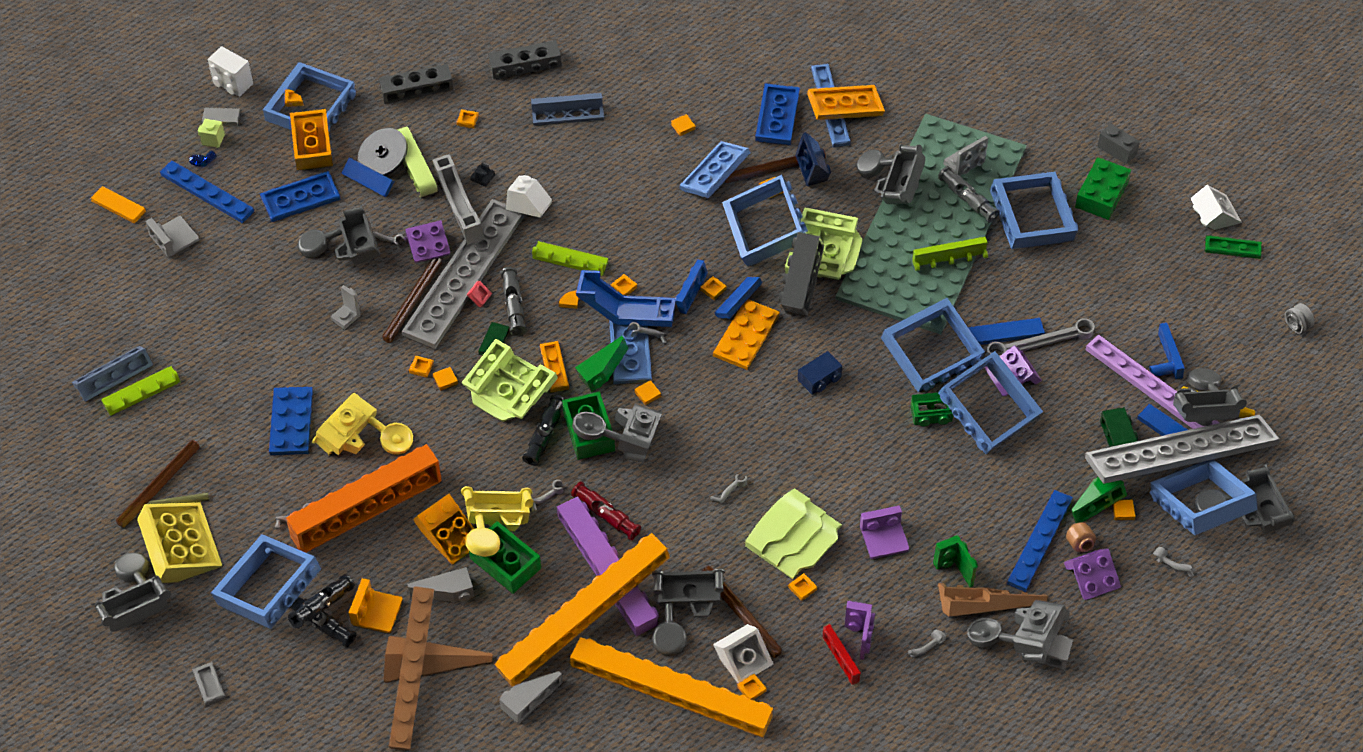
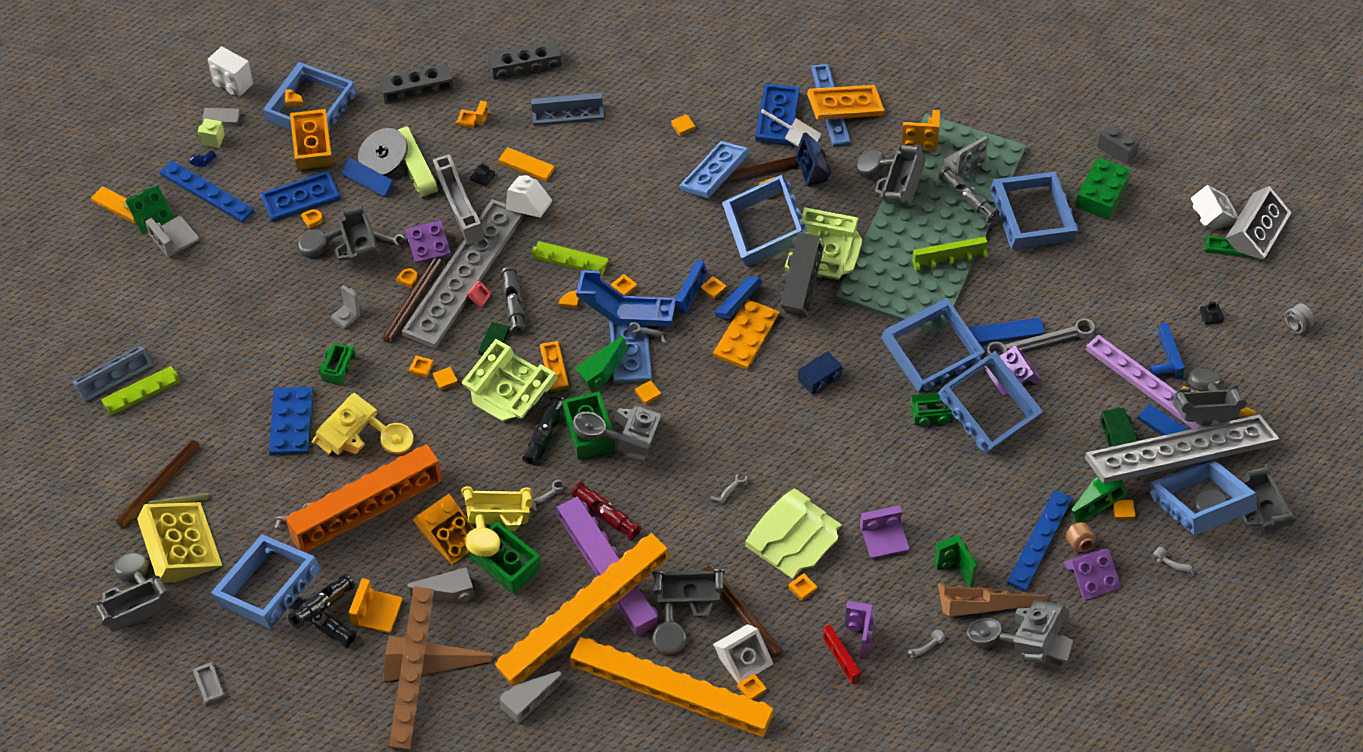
none -> green bracket [122,185,174,234]
none -> light orange tile [301,209,323,229]
none -> green window [319,343,356,386]
none -> light orange tile [396,268,418,288]
none -> light orange tile [475,101,488,126]
none -> light orange tile [499,147,555,182]
none -> white piece [761,110,821,146]
none -> light orange bracket [901,110,940,151]
none -> black tile [1199,302,1224,325]
none -> light grey slope [1226,186,1291,259]

